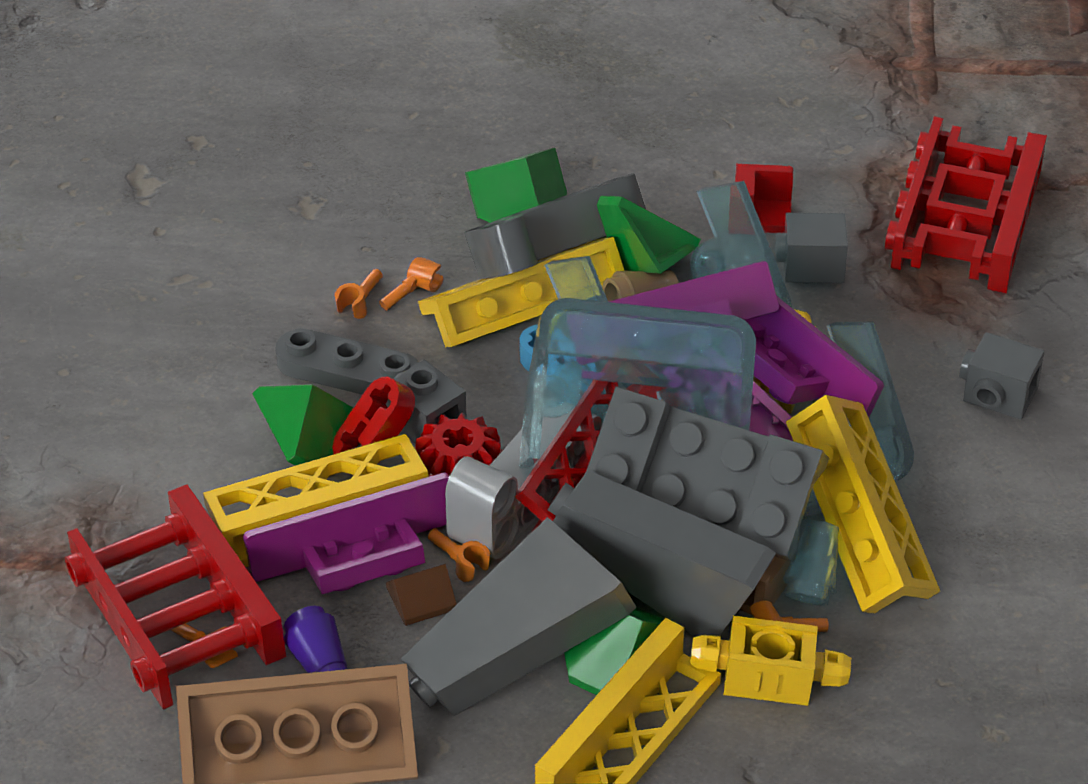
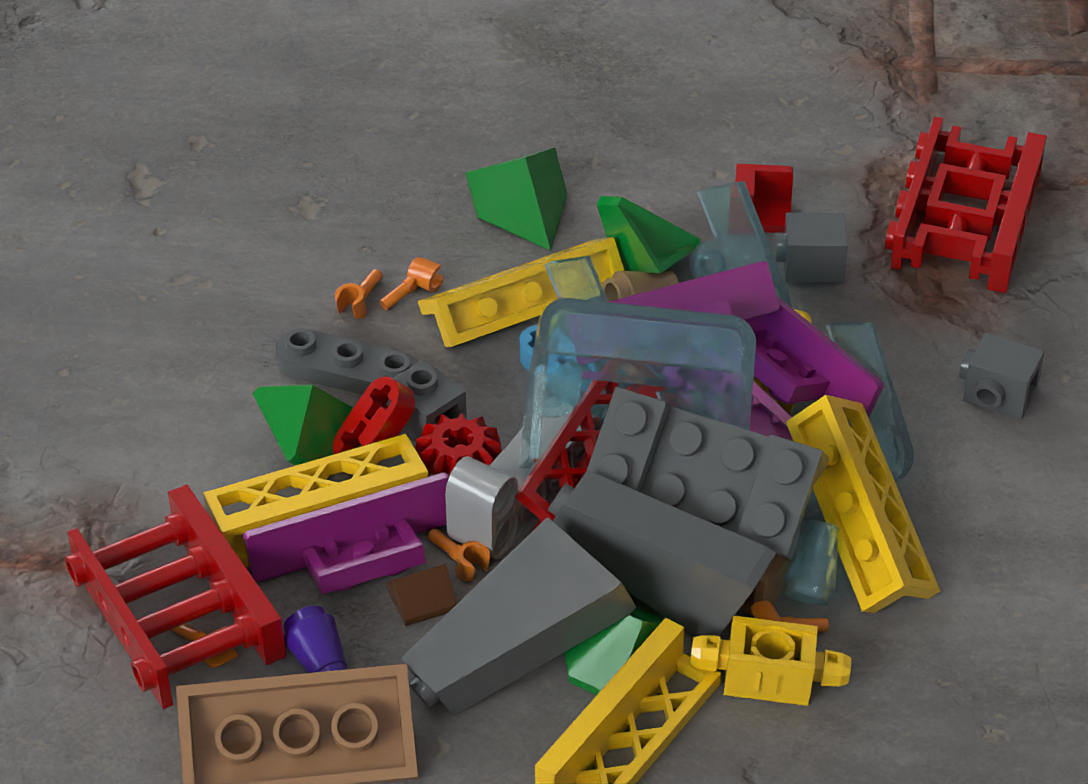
dark grey beam [464,173,646,279] -> none

